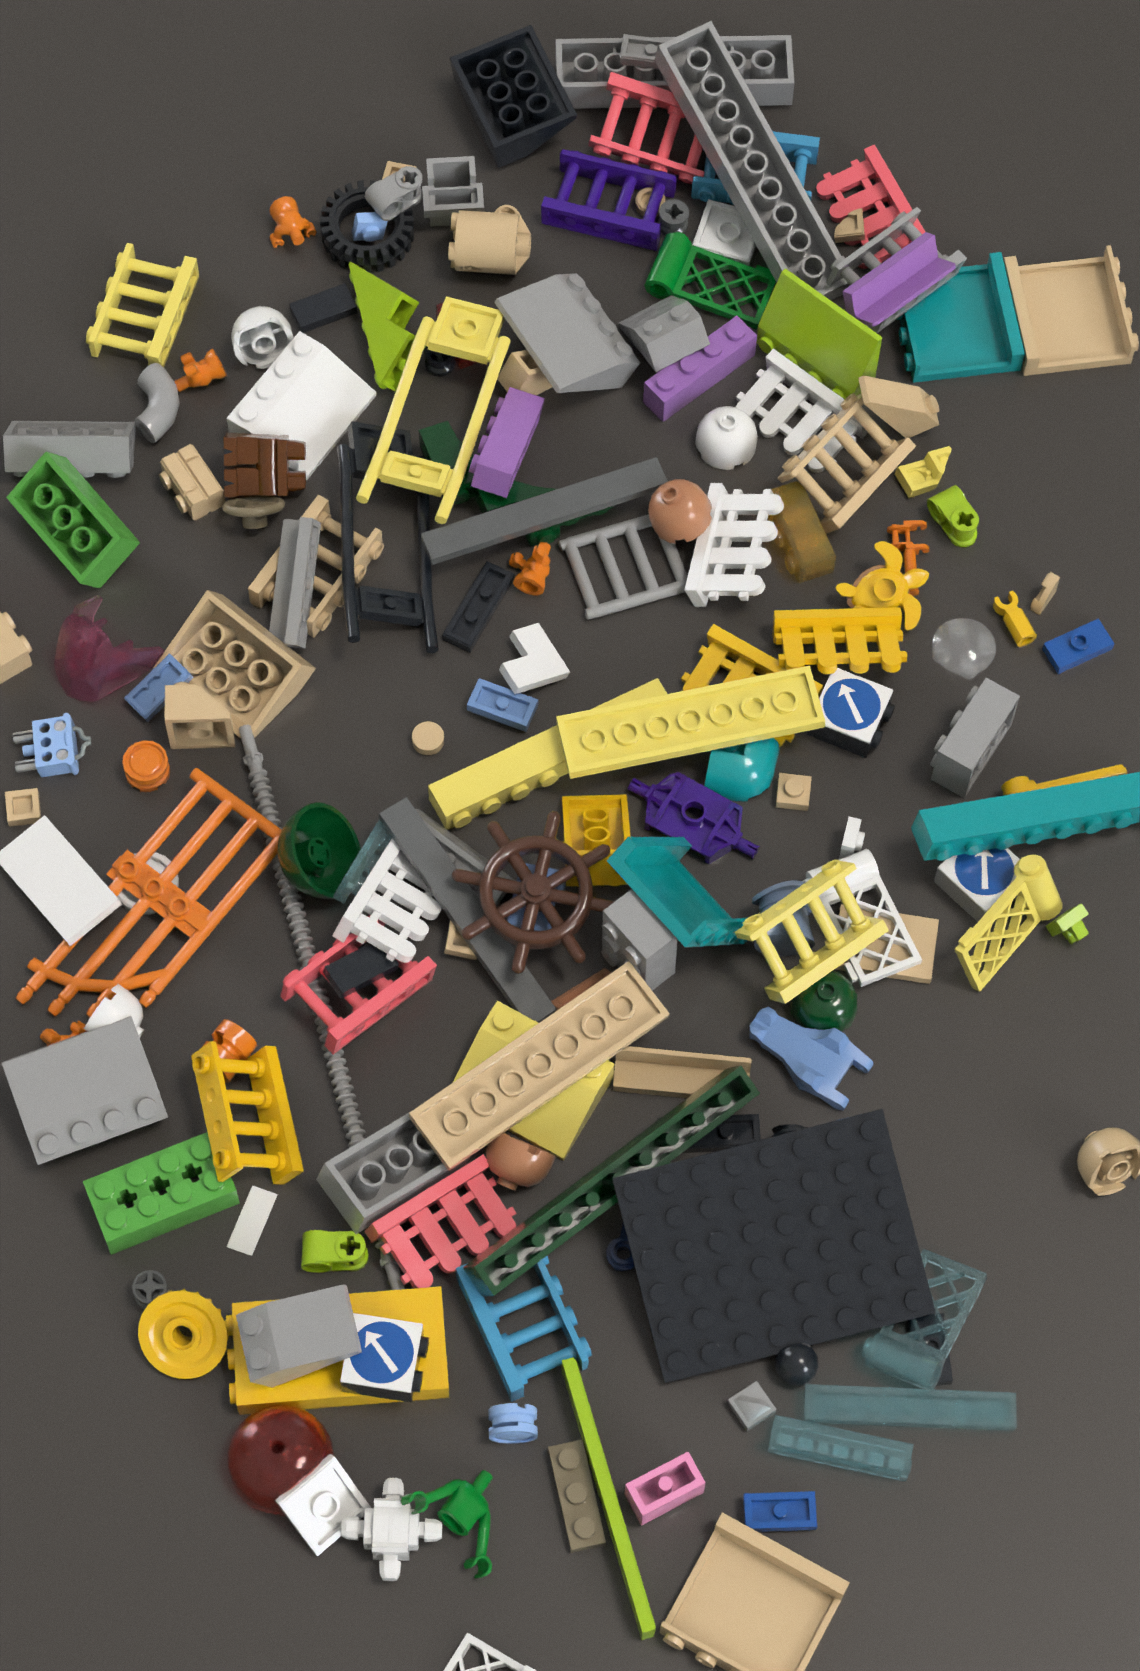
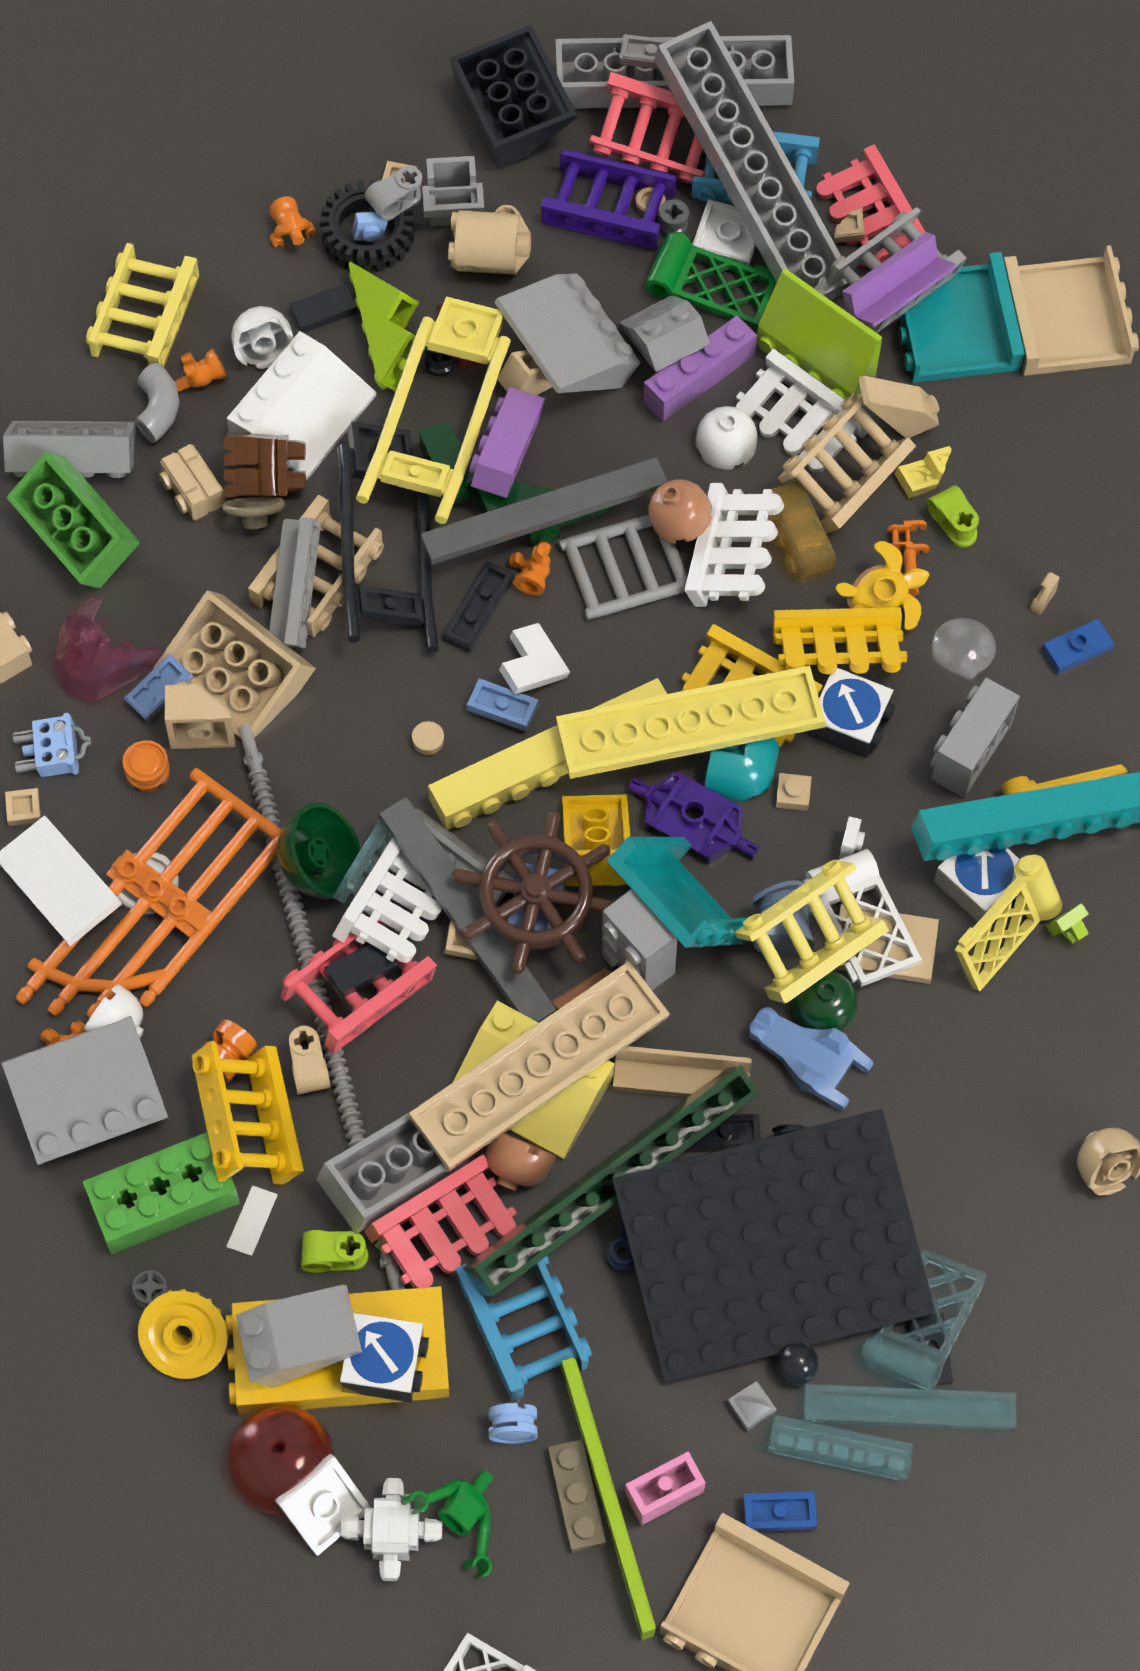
yellow bar [993,591,1037,647] -> none
none -> tan piece [289,1026,331,1095]

